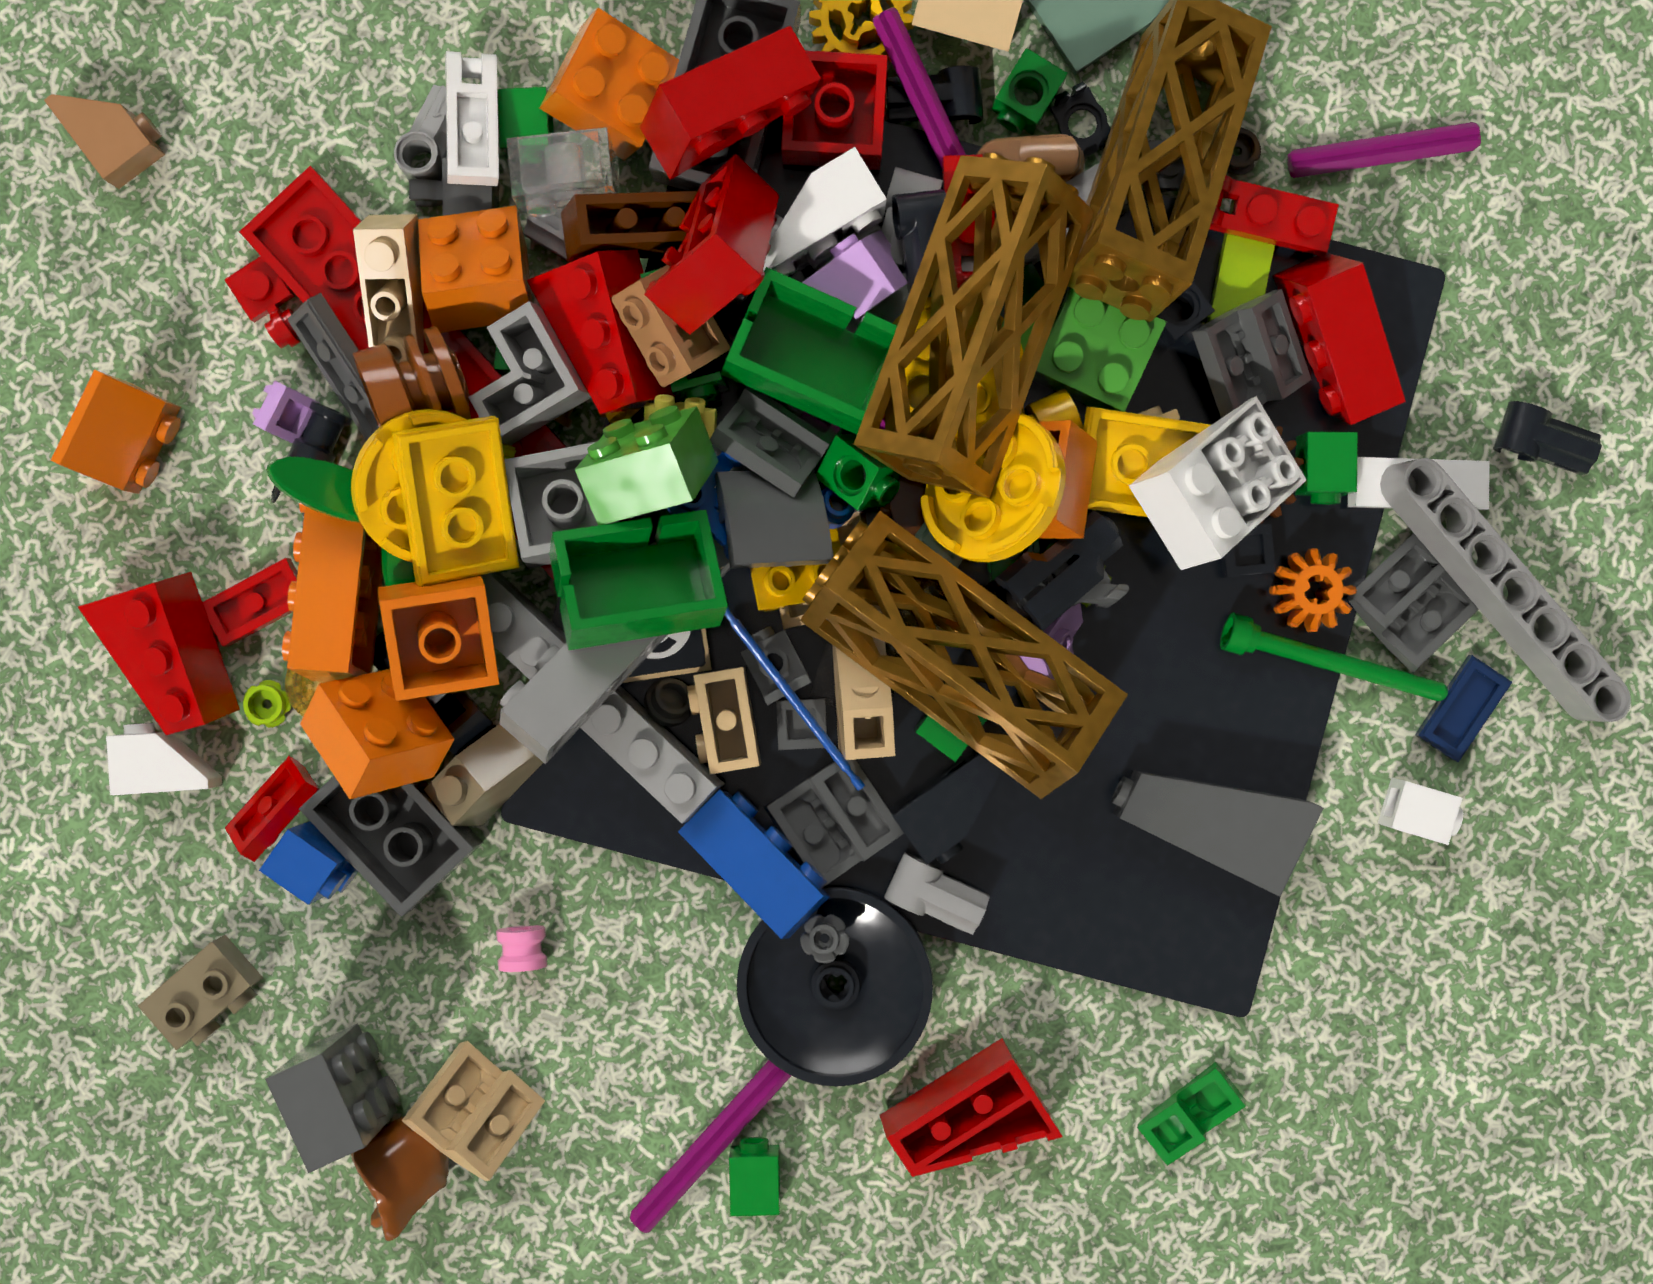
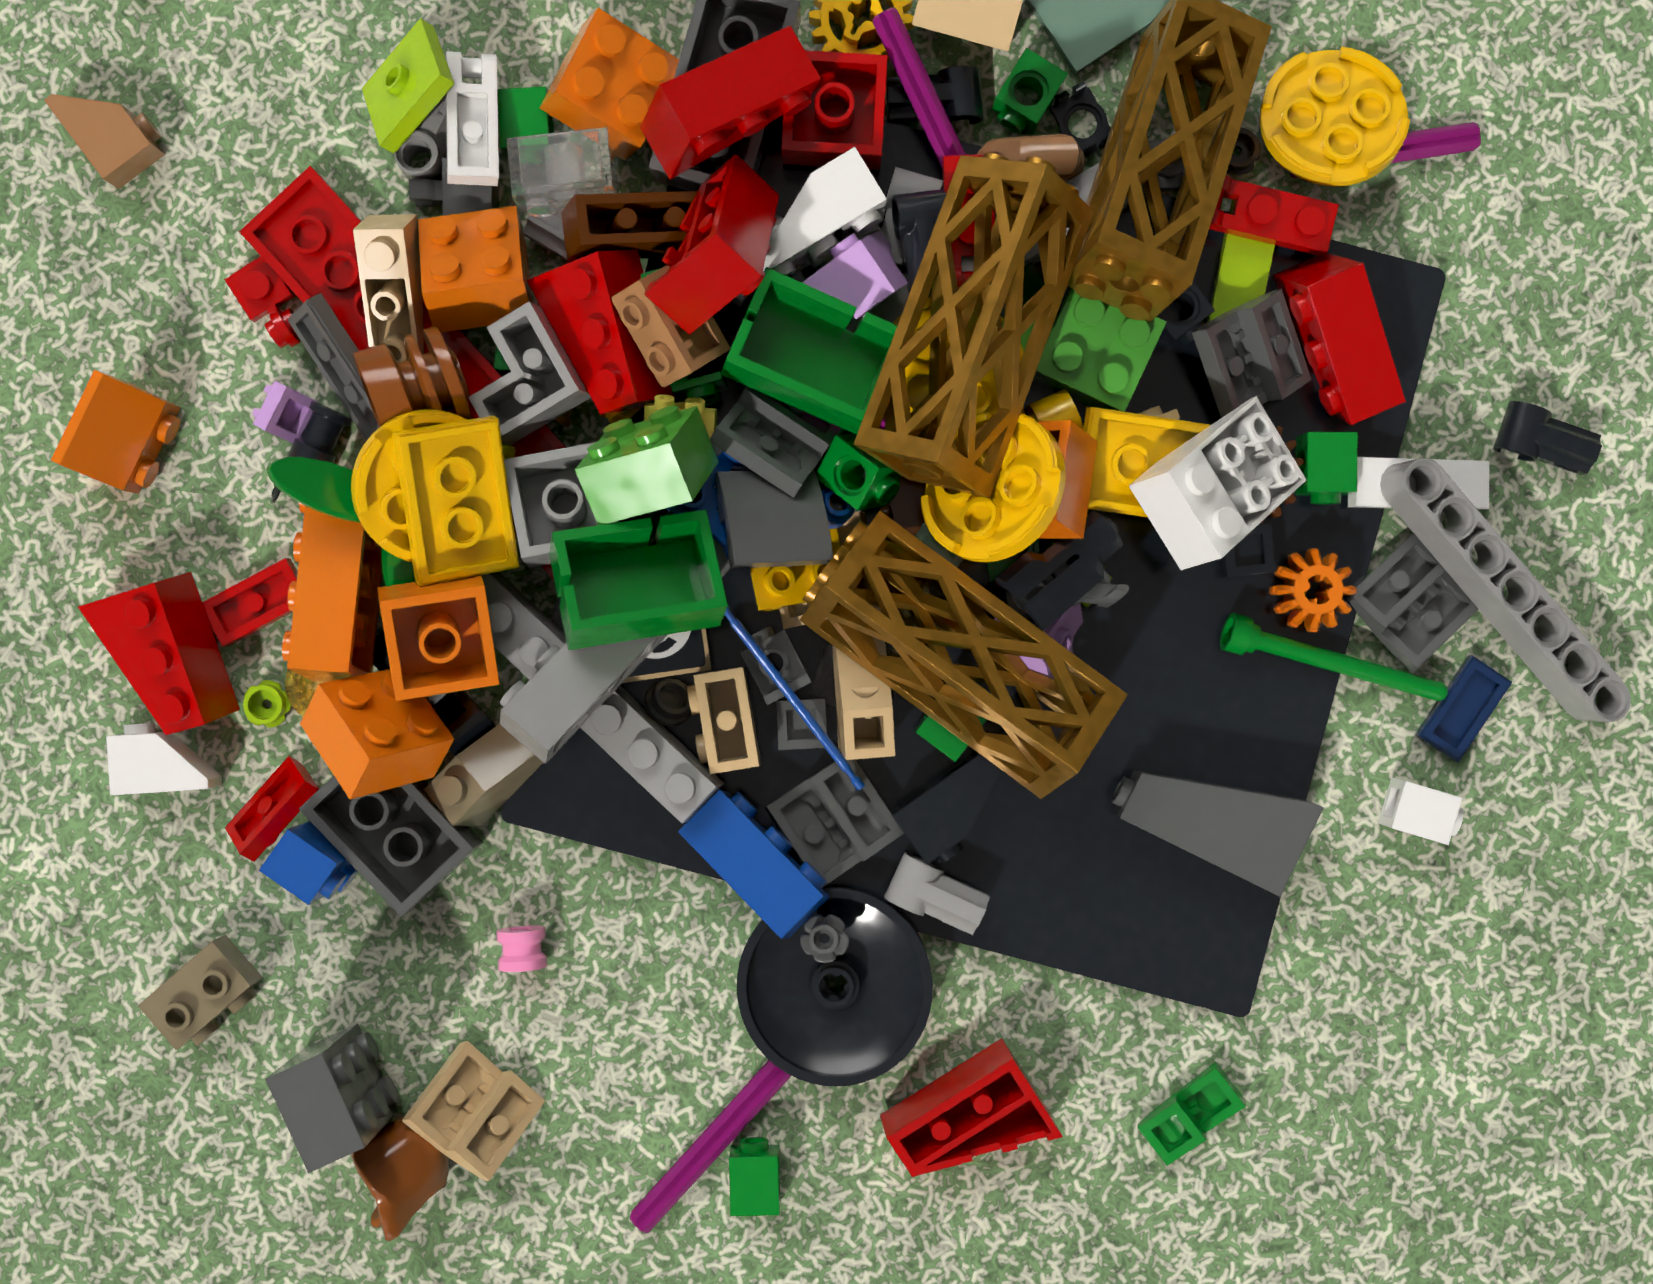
none -> lime plate [361,18,454,154]
none -> yellow tile [1259,46,1410,186]

